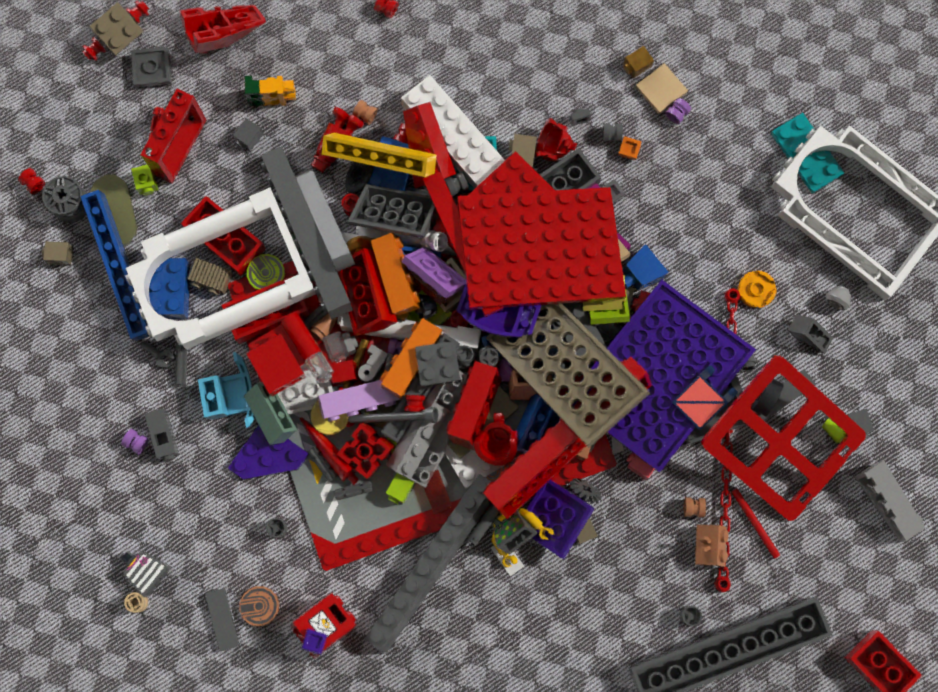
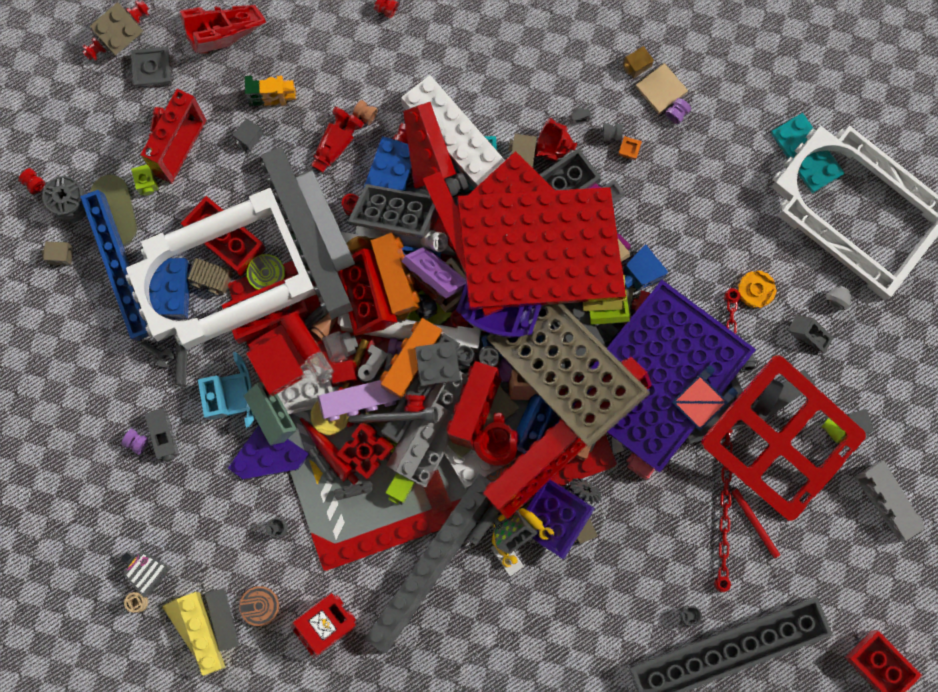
dark purple tile [301,629,328,655] -> none
yellow brick [322,133,437,177] -> none
black wheel [345,162,373,194] -> none
nougat wheel [683,497,706,518] -> none
nougat brick [695,525,728,567] -> none
none -> light yellow wedge [162,592,226,676]

